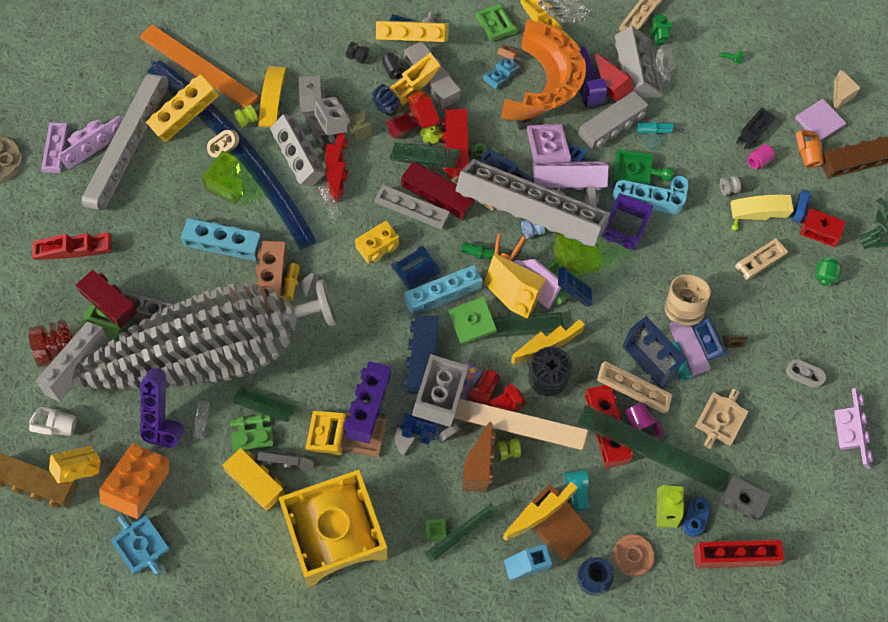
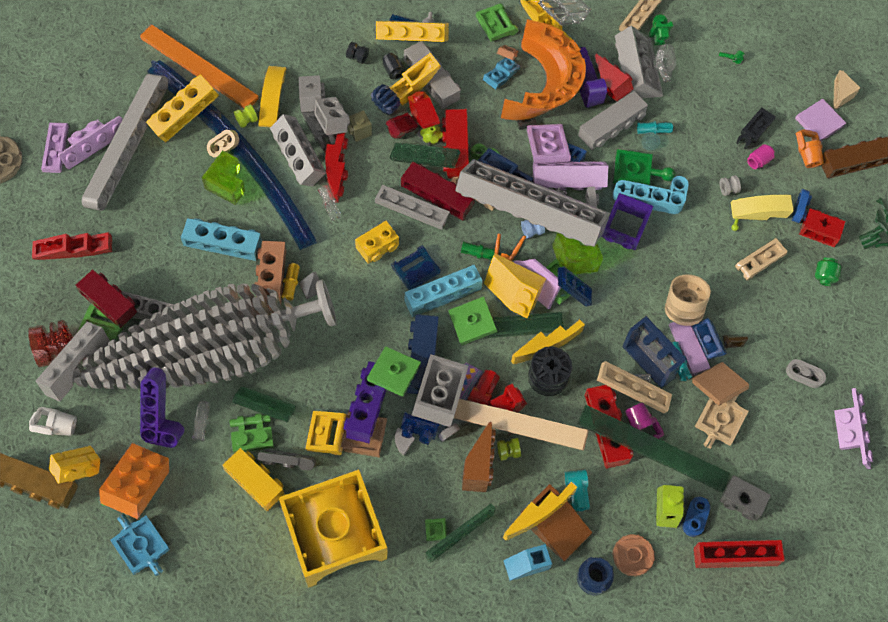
none -> bright green plate [367,346,421,397]
none -> medium nougat tile [692,362,749,406]

